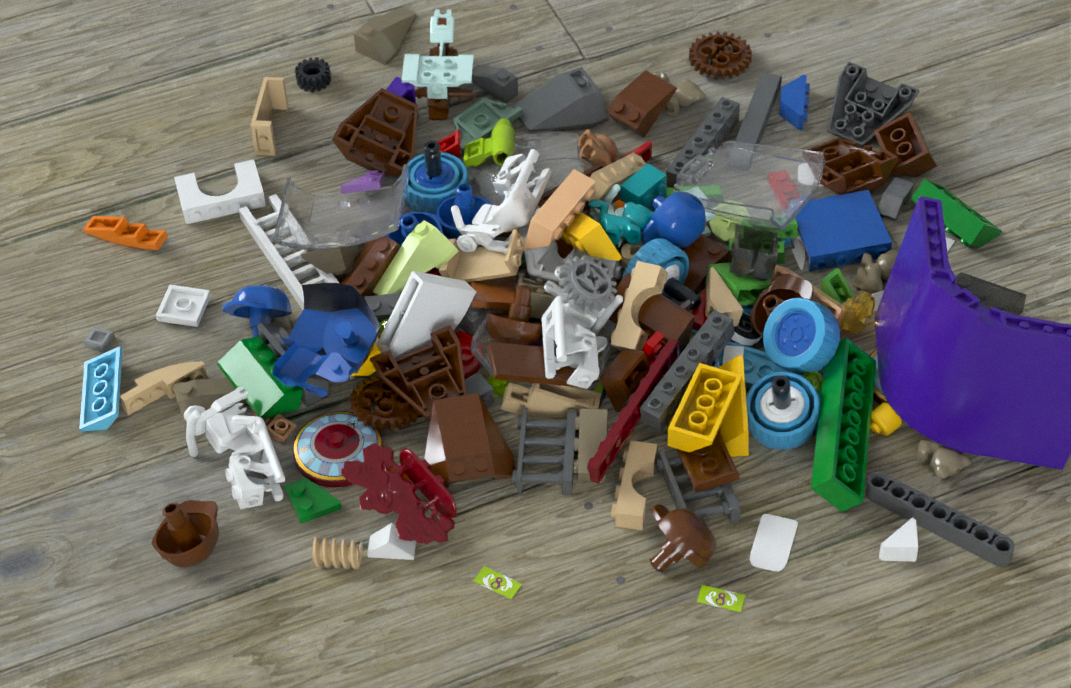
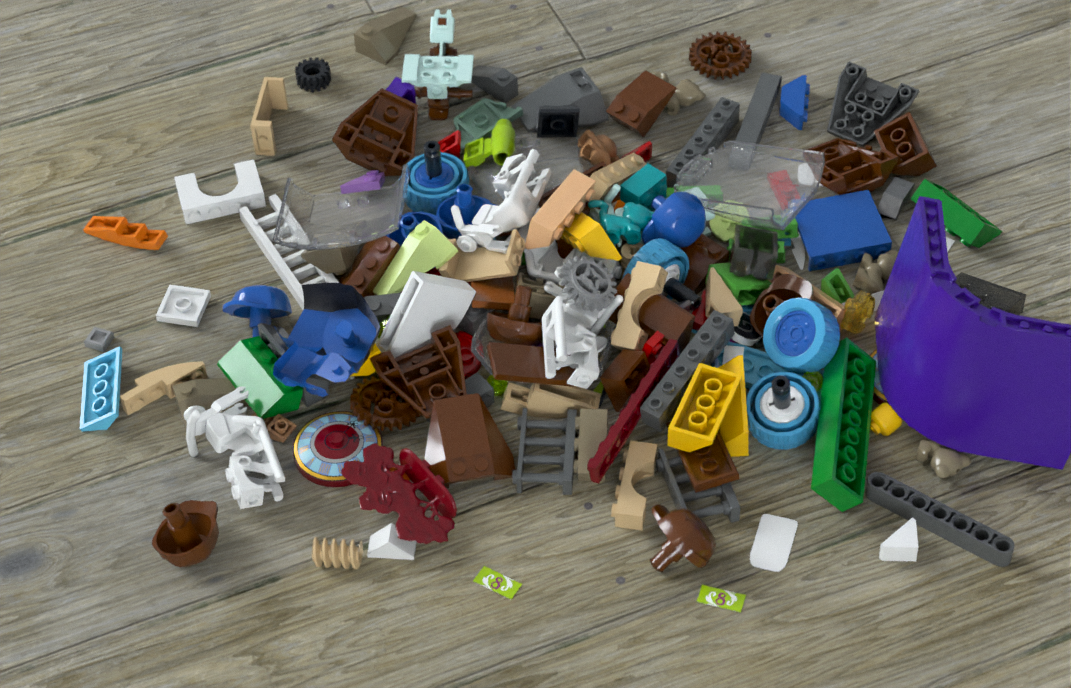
green wing [284,478,342,524] -> none
none -> black slope [535,105,580,138]

